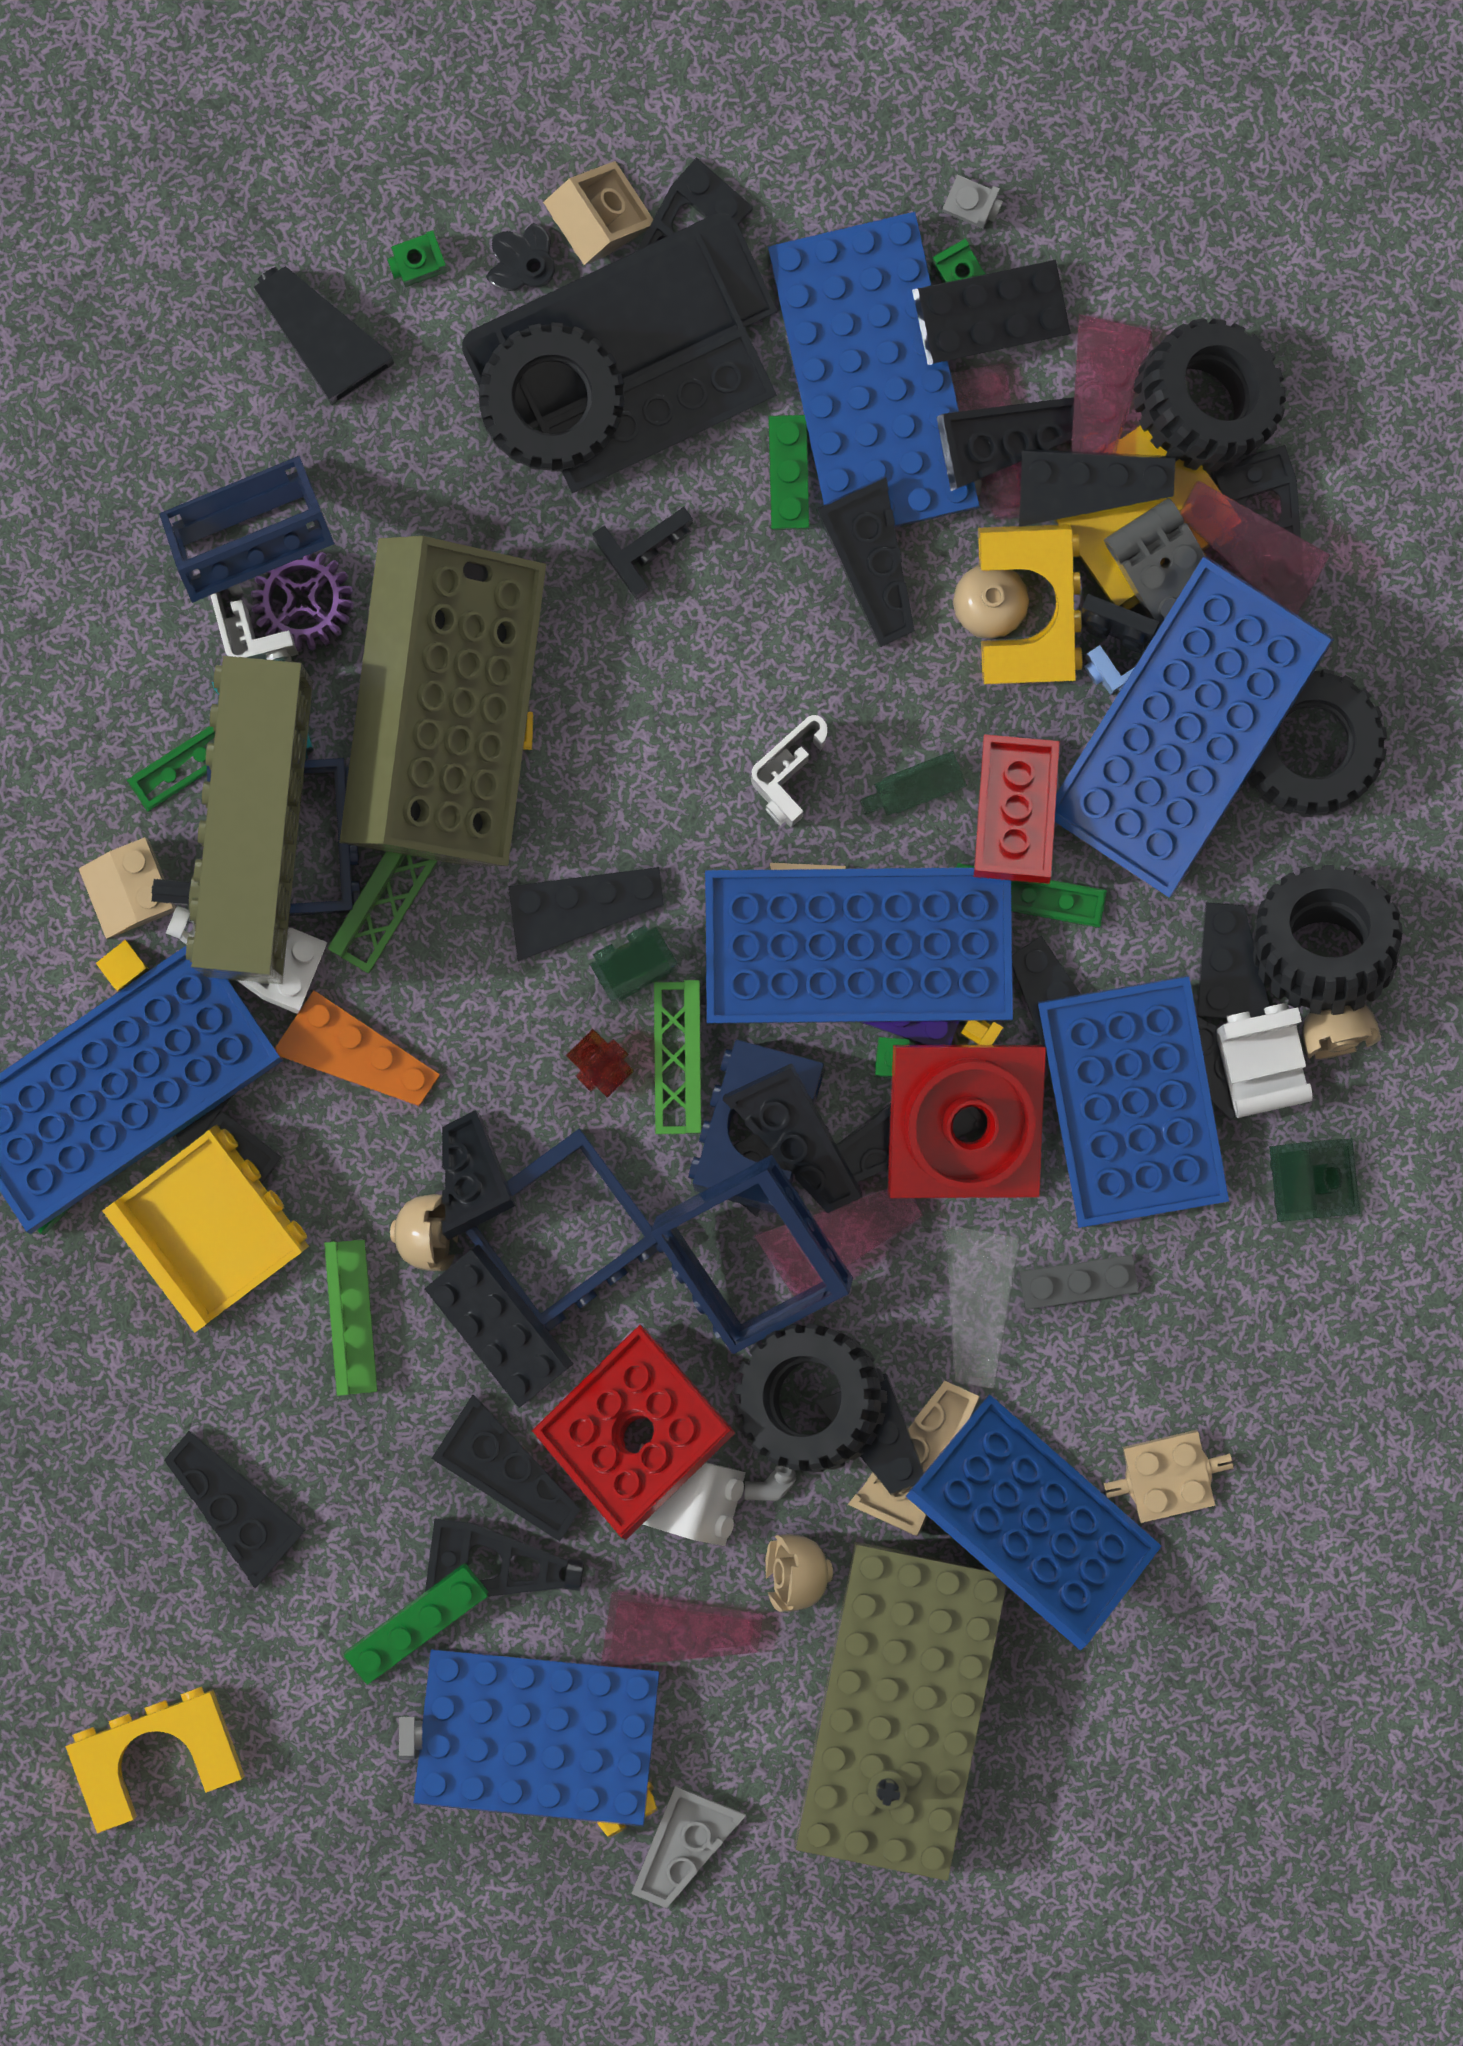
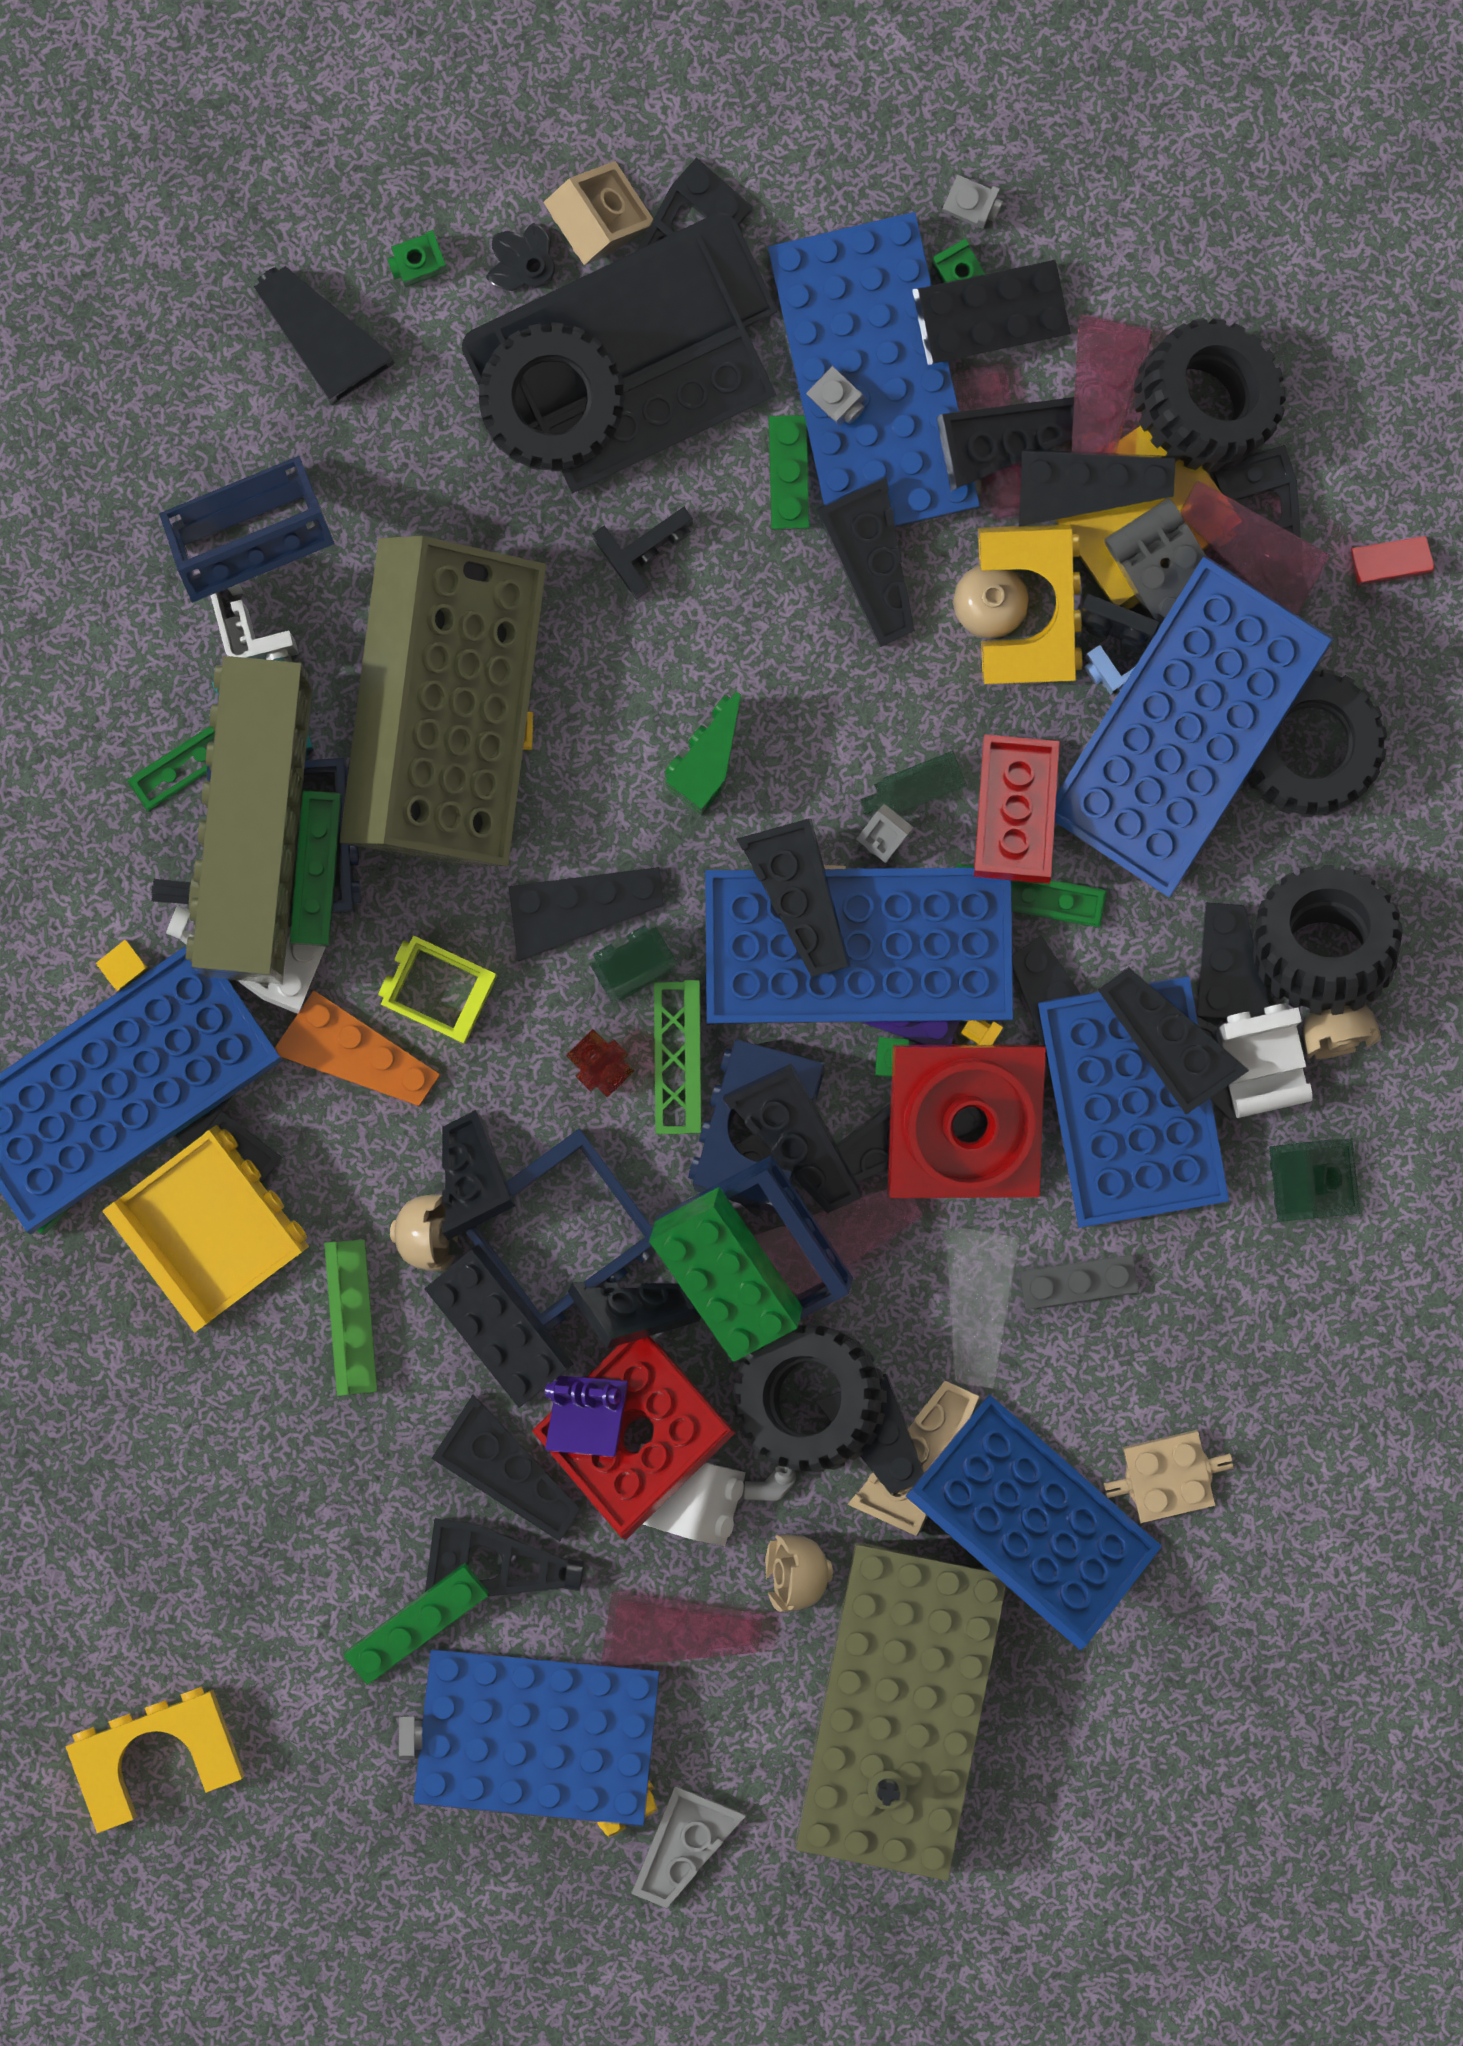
tan slope [79,837,176,939] -> none
black wing [164,1431,306,1589] -> none
medium lavender gear [251,552,354,651] -> none
bright green fence [327,851,437,974] -> none
white piece [751,715,827,828] -> none
none -> green plate [290,791,342,947]
none -> neon yellow window [378,935,498,1045]
none -> dark purple hinge [545,1376,629,1457]
none -> black wing [568,1282,701,1349]
none -> green brick [649,1187,803,1362]
none -> green slope [664,691,741,816]
none -> black wing [736,819,850,977]
none -> light grey bracket [806,366,866,426]
none -> light grey bracket [856,804,914,863]
none -> black wing [1097,966,1249,1114]
none -> slope [1351,536,1435,586]

